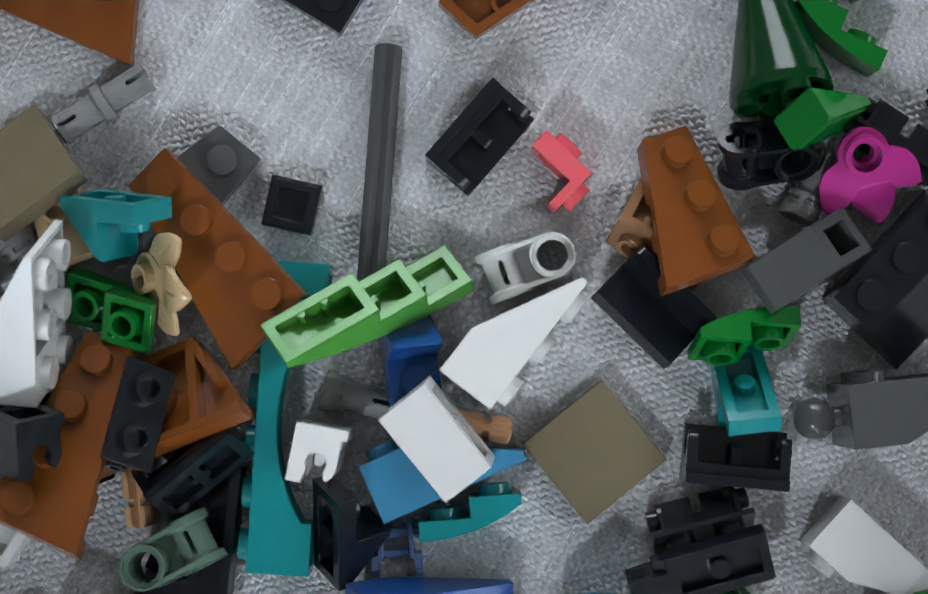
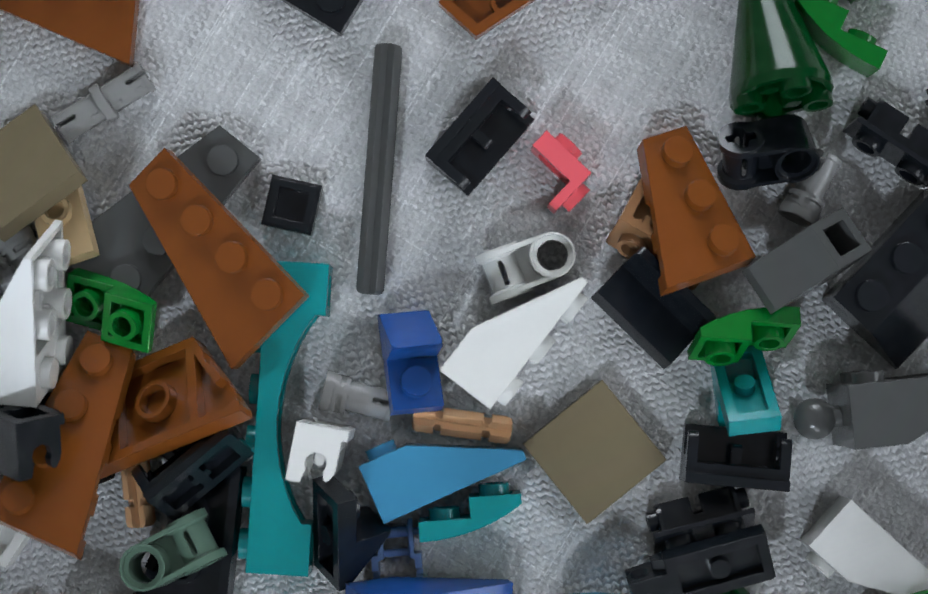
teal slope [60,189,173,262] -> none
black hinge [100,356,175,474] -> none
tan plate [131,232,192,336] -> none
bright green slope [261,245,474,368] -> none
white hinge [378,376,495,503] -> none
green slope [773,87,871,150] -> none
dark pink plate [818,126,922,224] -> none

